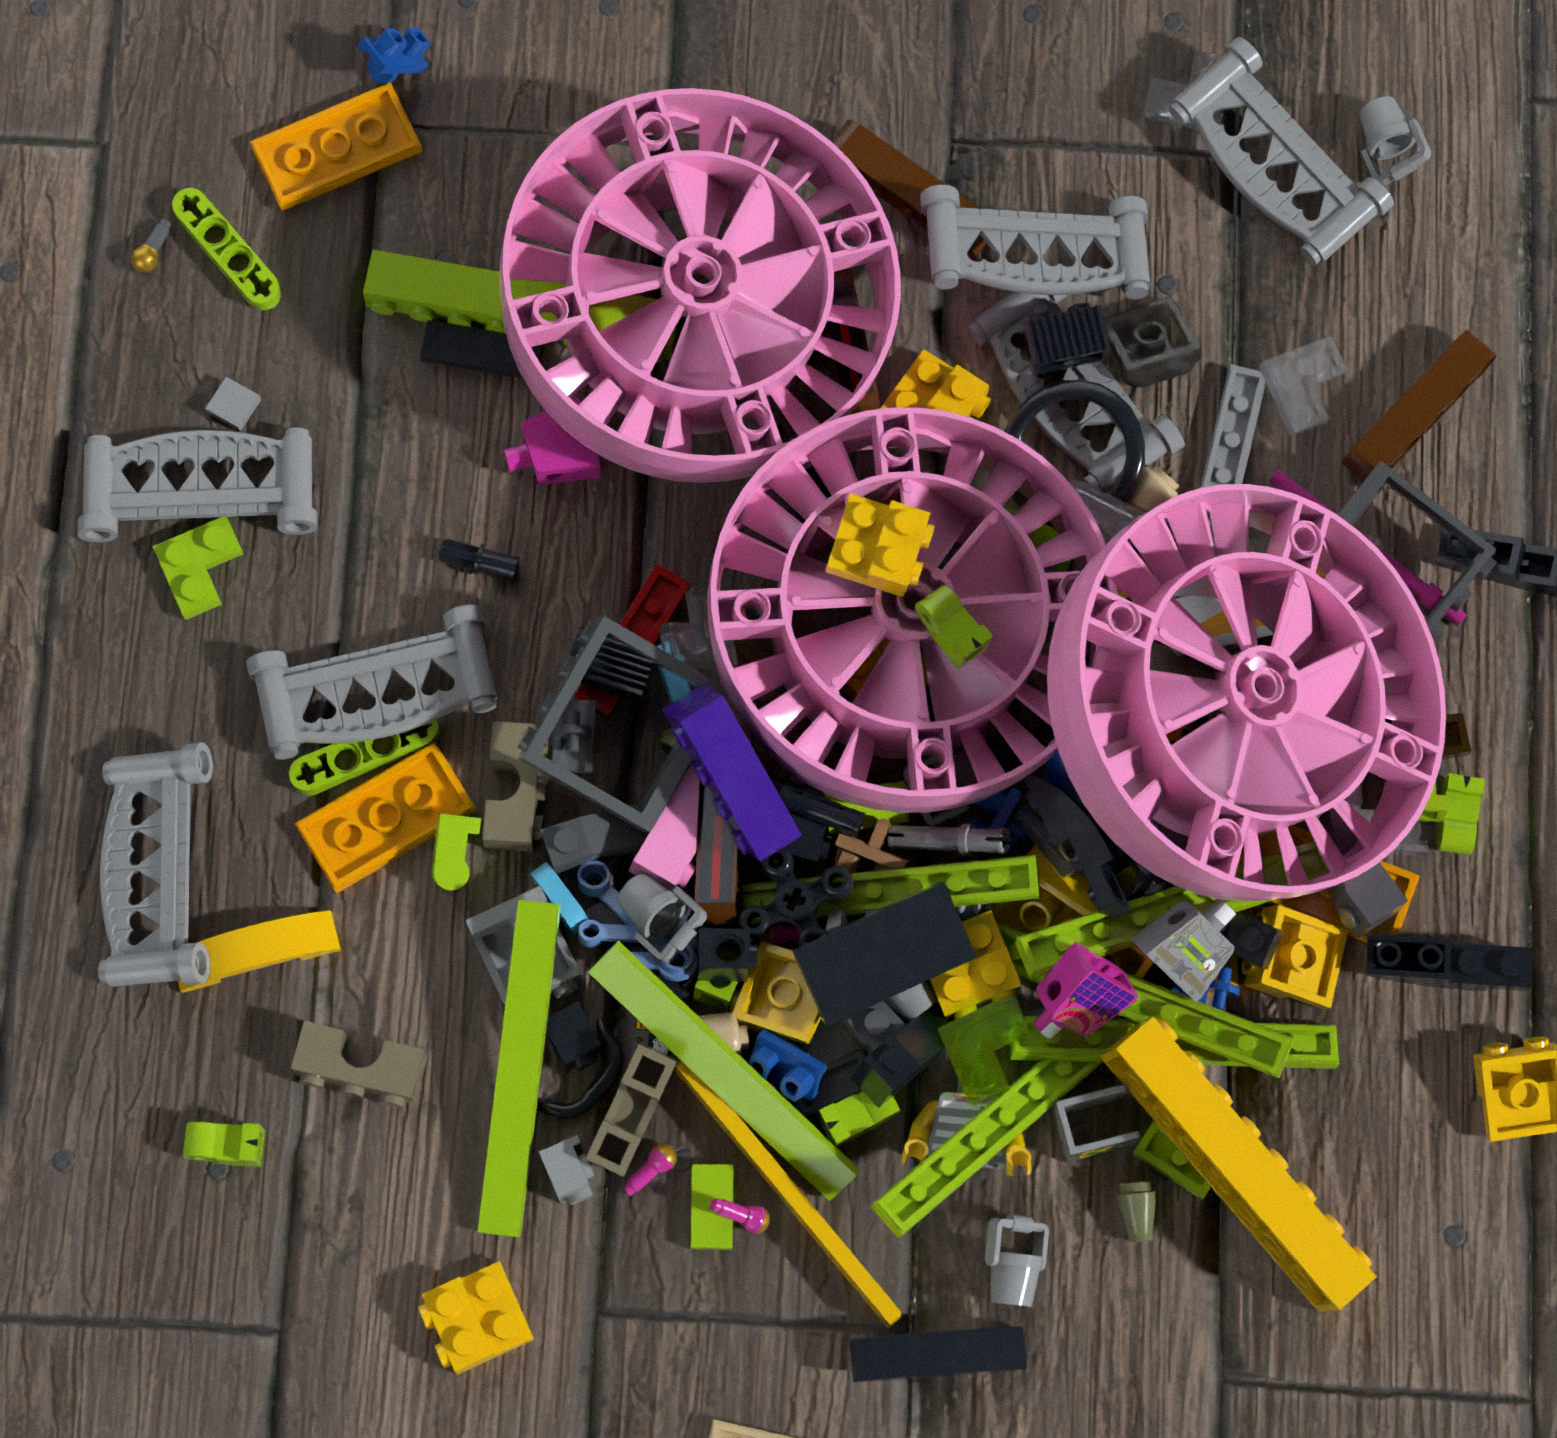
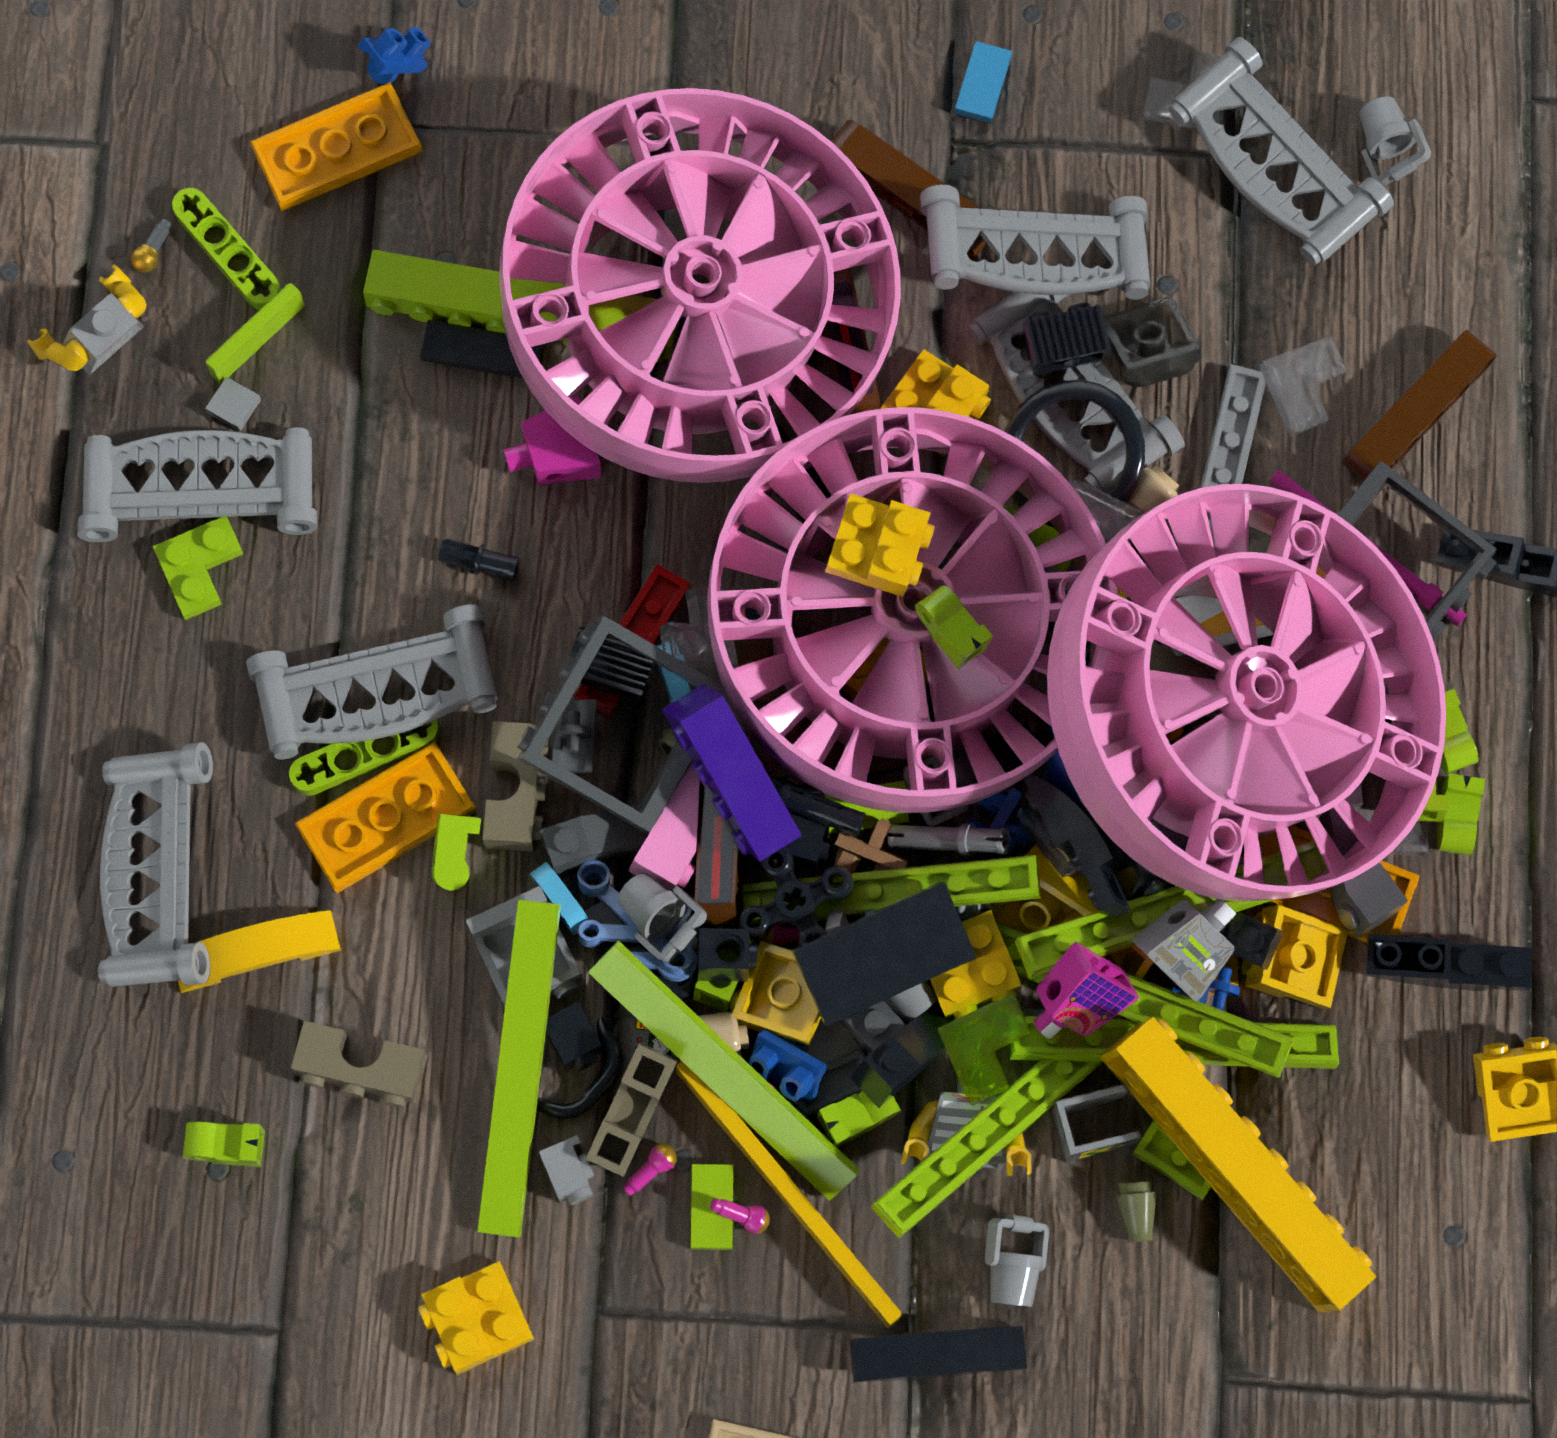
none -> torso [27,265,146,376]
none -> lime tile [206,283,305,385]
none -> dark azure tile [954,41,1012,124]
none -> lime leg [1440,688,1479,774]

